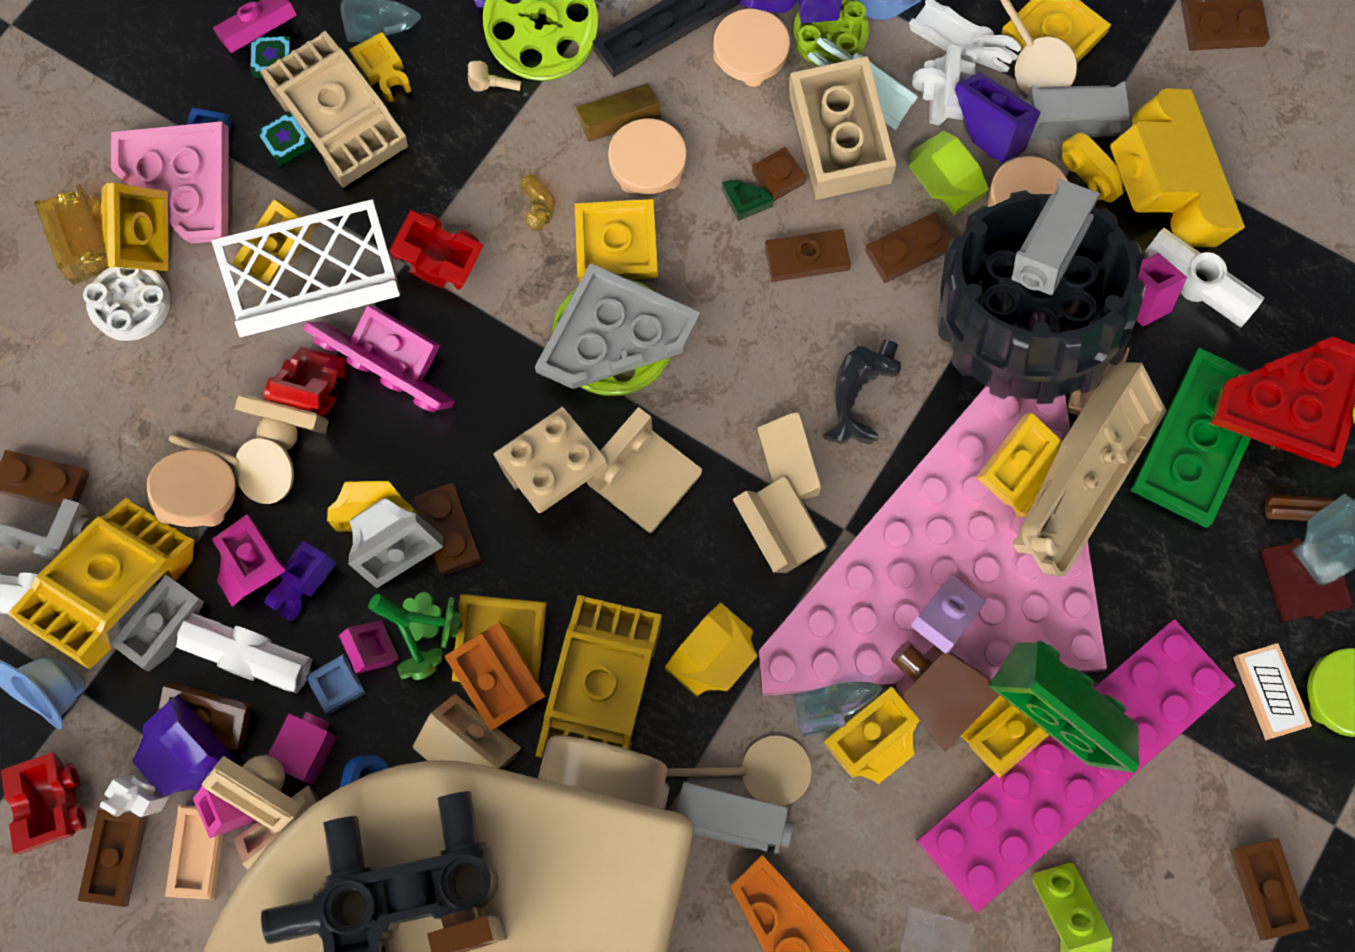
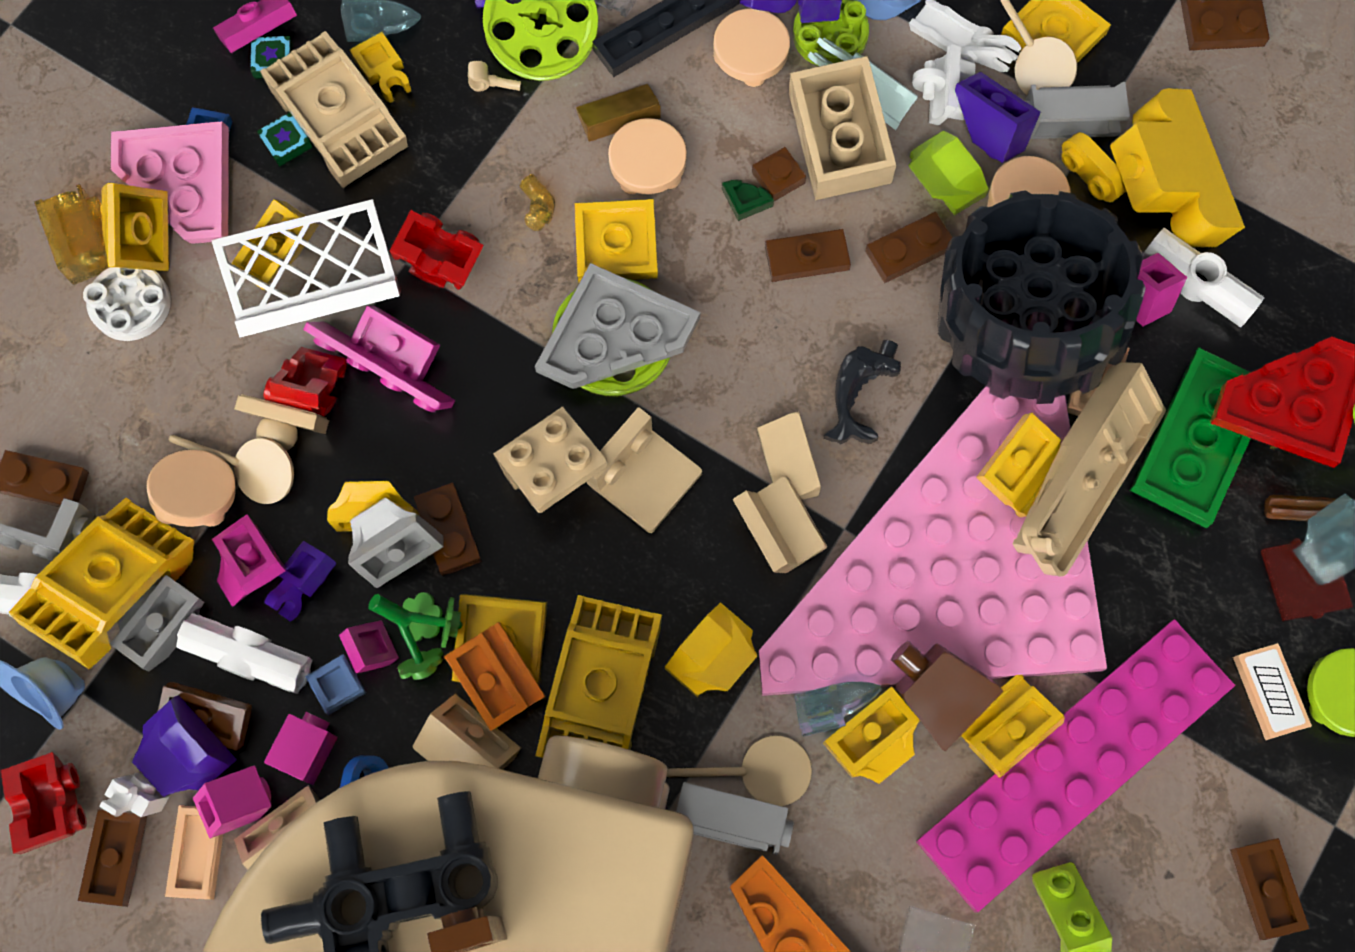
tan tile [201,755,301,833] -> none
lavender plate [911,575,986,654] -> none
green slope [988,641,1139,773] -> none
light grey window [1012,179,1100,295] -> none

